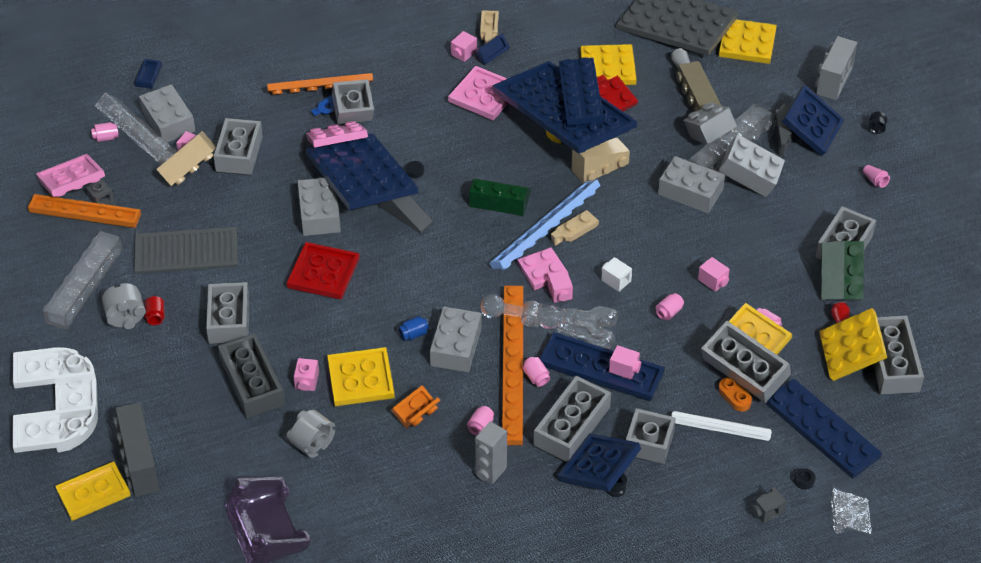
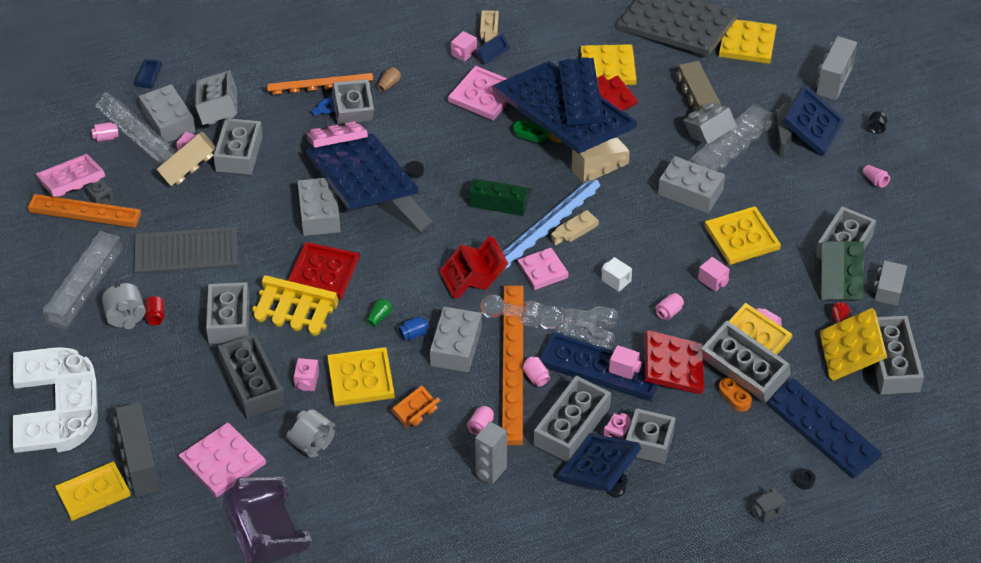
bright pink brick [548,270,573,303] -> none
light grey cone [671,48,690,68] -> none
white axle [671,411,772,441] -> none
light grey brick [718,134,785,197] -> none
clear hinge [830,488,872,535] -> none
none -> bright pink plate [178,422,266,498]
none -> light grey brick [195,70,237,125]
none -> yellow fence [252,275,339,336]
none -> green cone [366,298,393,327]
none -> medium nougat cone [377,67,401,92]
none -> red bracket [439,236,509,299]
none -> green plate [514,120,548,143]
none -> bright pink brick [604,413,632,440]
none -> plate [644,330,704,395]
none -> yellow plate [705,206,781,265]
none -> light grey brick [873,261,907,306]

